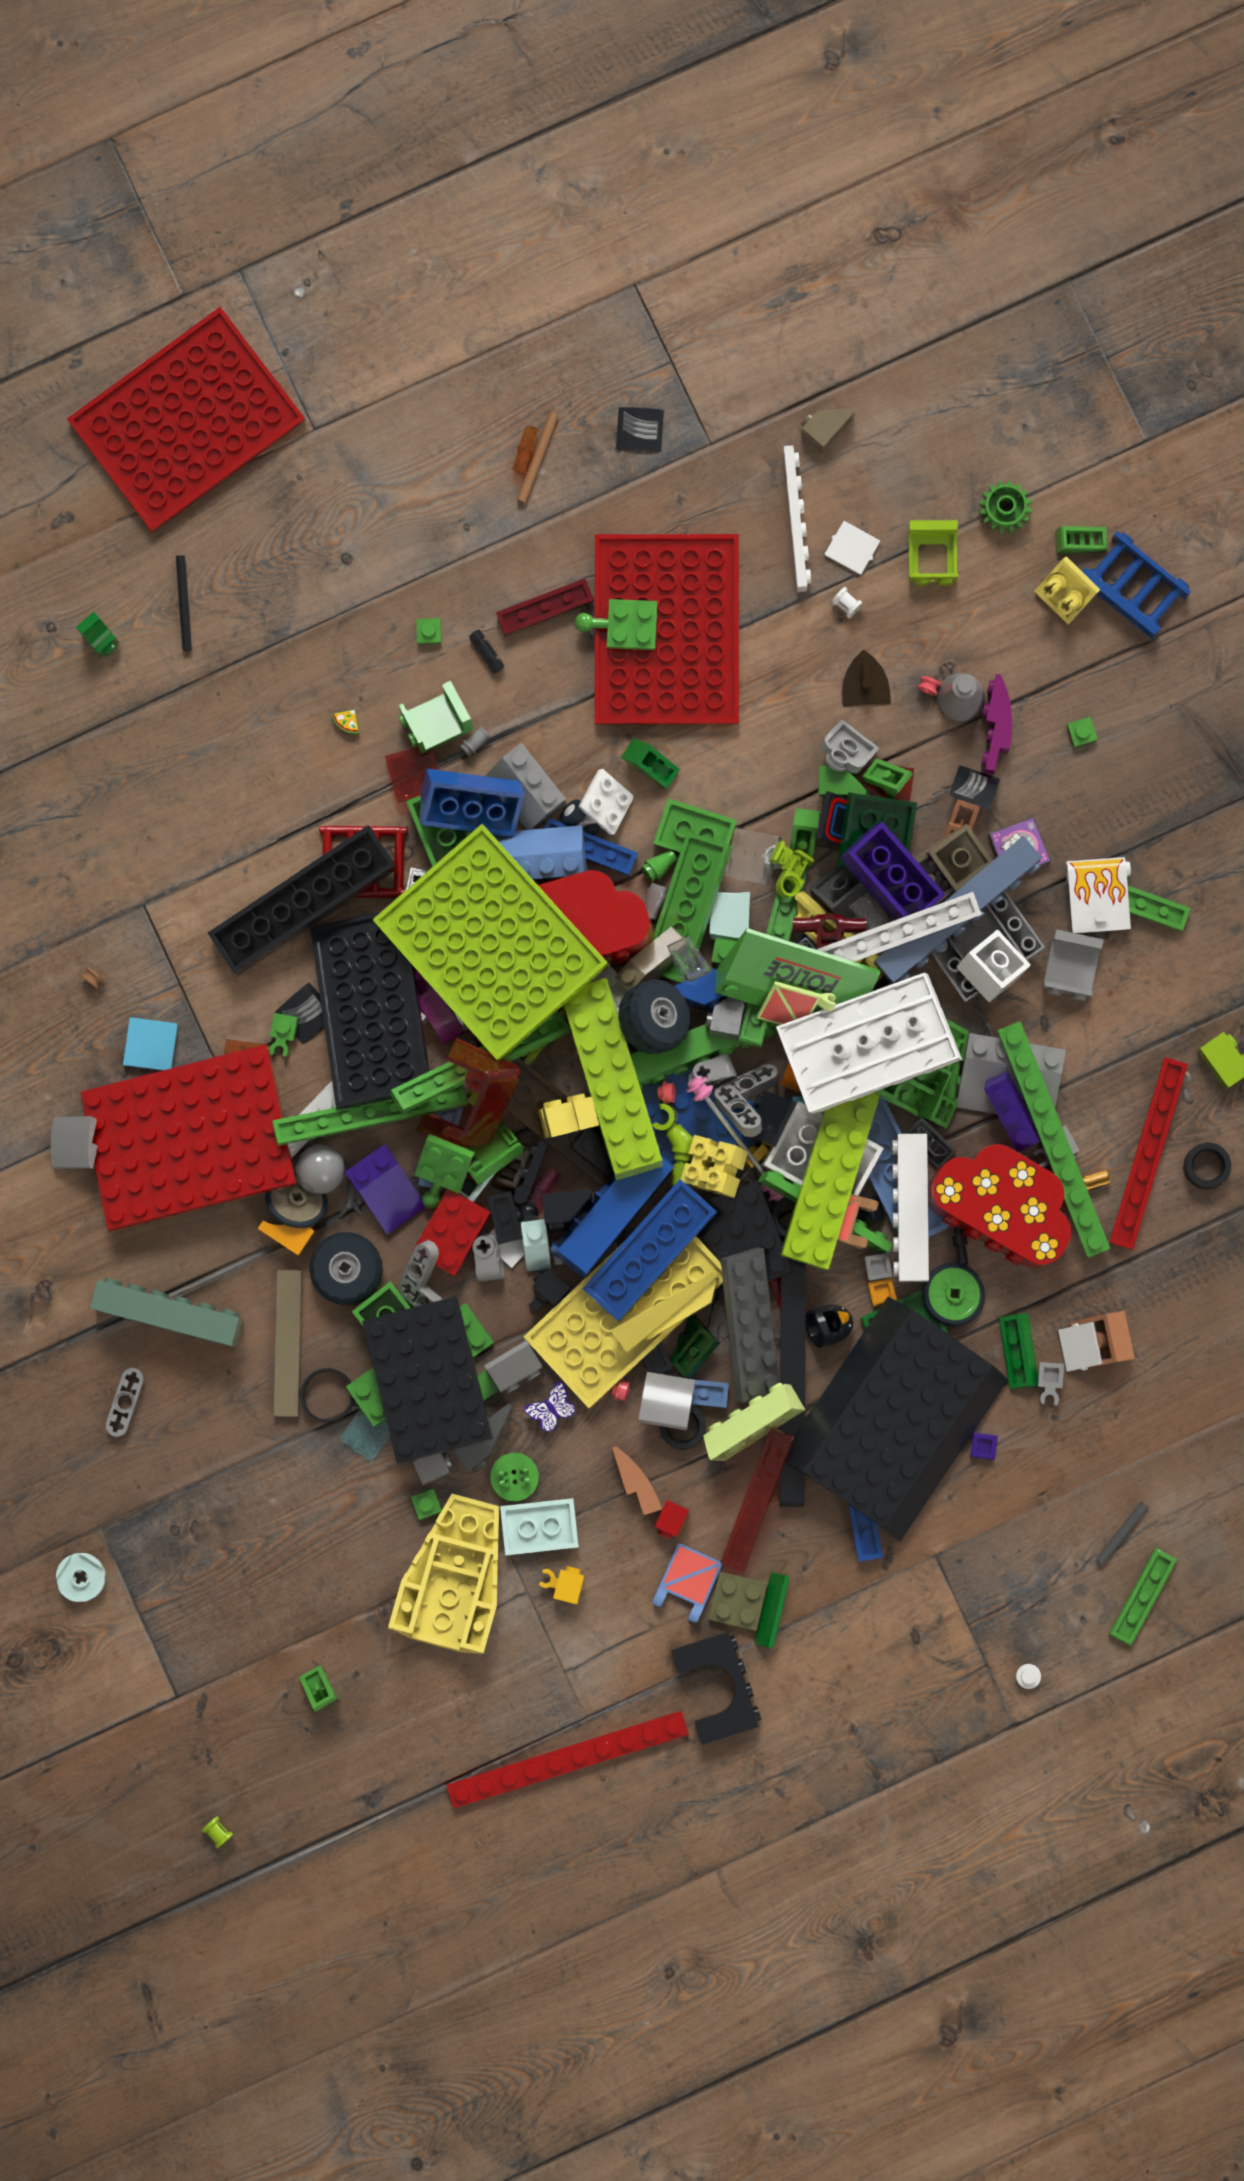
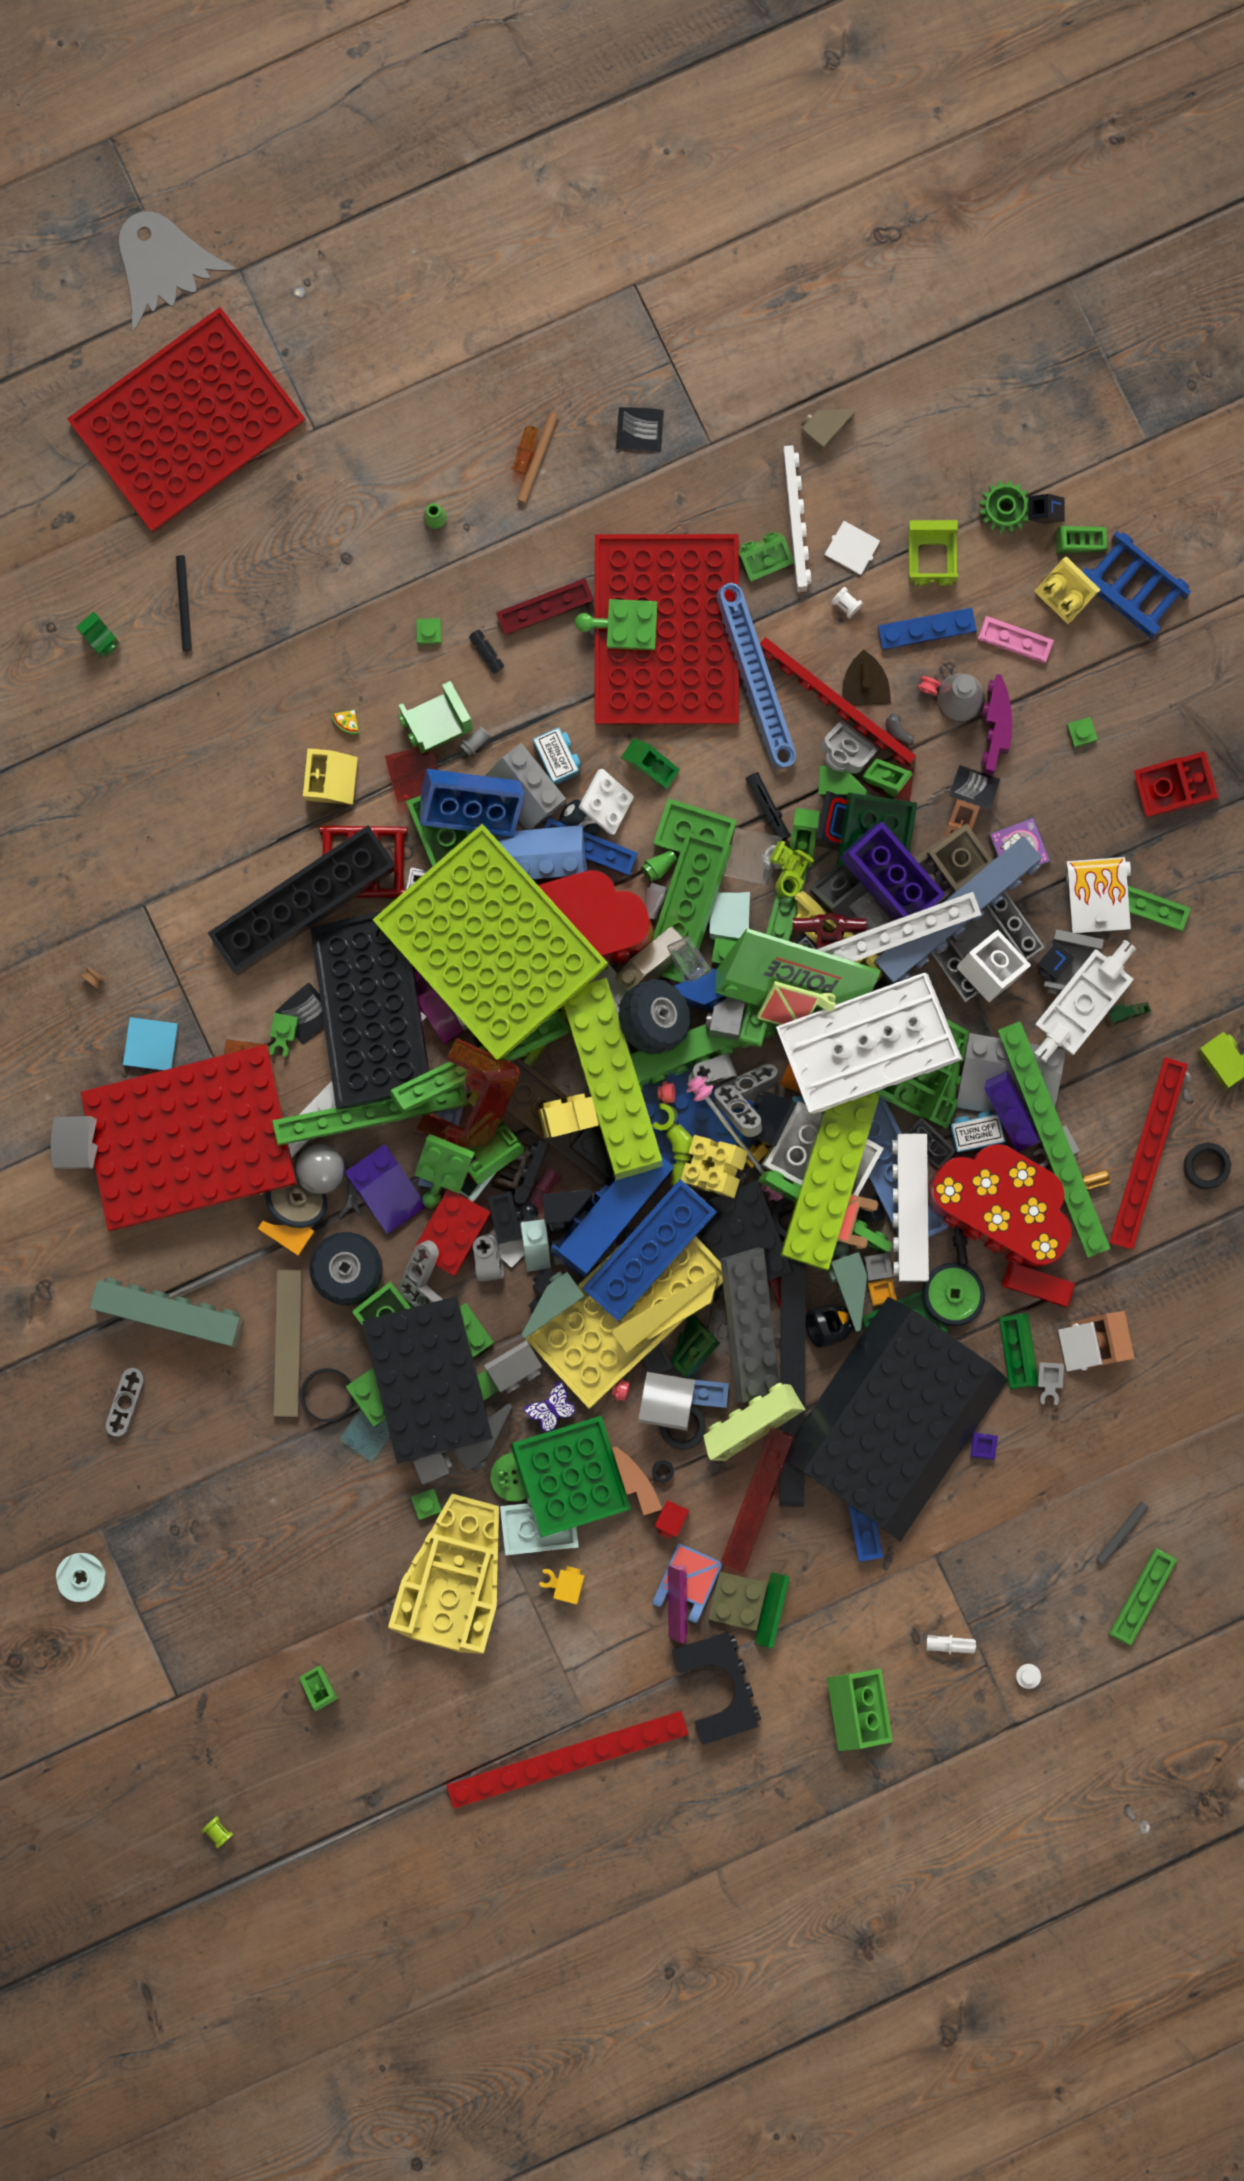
none -> light grey piece [119,211,236,330]
none -> light yellow slope [303,748,358,805]
none -> bright green cone [423,503,447,529]
none -> green plate [510,1416,631,1538]
none -> sand green slope [521,1271,585,1339]
none -> brick [533,727,582,786]
none -> black bush [652,1460,674,1482]
none -> magenta slope [668,1565,687,1643]
none -> medium blue gear [716,583,796,769]
none -> bright green bracket [739,532,794,582]
none -> black pin [745,772,791,842]
none -> red plate [760,637,916,767]
none -> sand green slope [827,1241,867,1334]
none -> bright green slope [827,1669,893,1751]
none -> blue plate [878,607,977,651]
none -> dark grey arm [885,713,914,747]
none -> white axle [927,1635,976,1655]
none -> brick [950,1111,1005,1154]
none -> bright pink tile [978,616,1054,664]
none -> red beam [1001,1262,1076,1308]
none -> black brick [1028,494,1065,524]
none -> white plate [1034,940,1136,1063]
none -> black brick [1036,942,1075,982]
none -> dark green wing [1104,1002,1151,1028]
none -> red slope [1134,751,1220,817]

